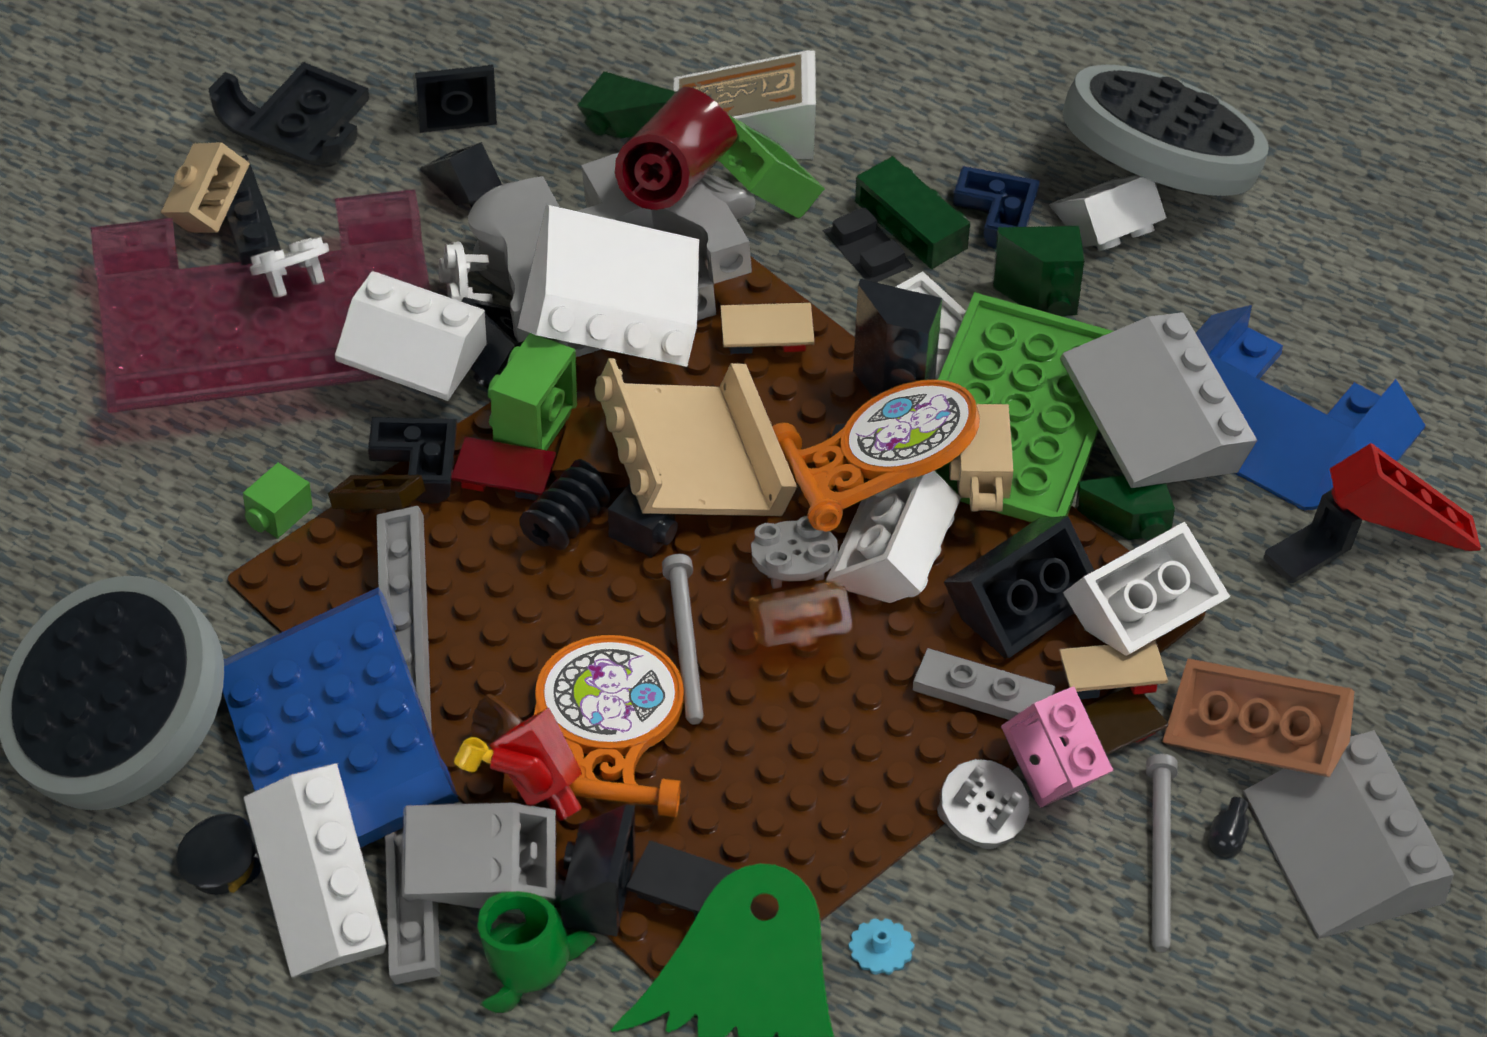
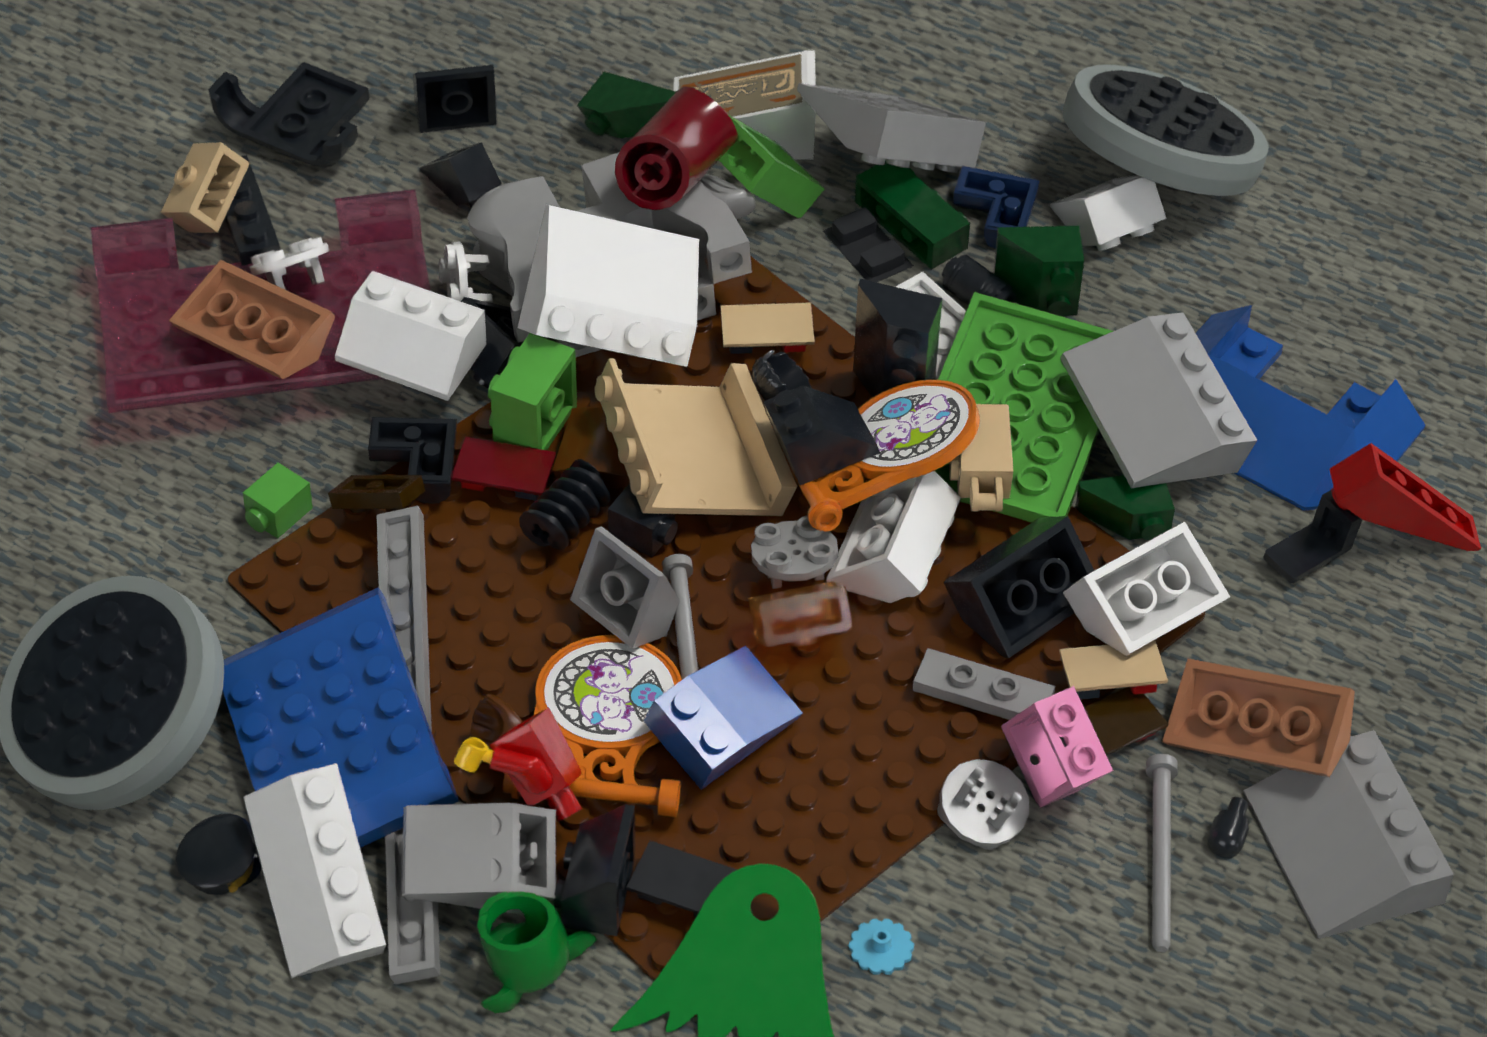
none -> nougat slope [169,260,335,380]
none -> light grey slope [570,526,680,649]
none -> slope [643,646,803,790]
none -> black hair [751,350,811,401]
none -> black slope [764,386,880,486]
none -> light grey slope [797,83,986,173]
none -> black head [942,254,1016,305]

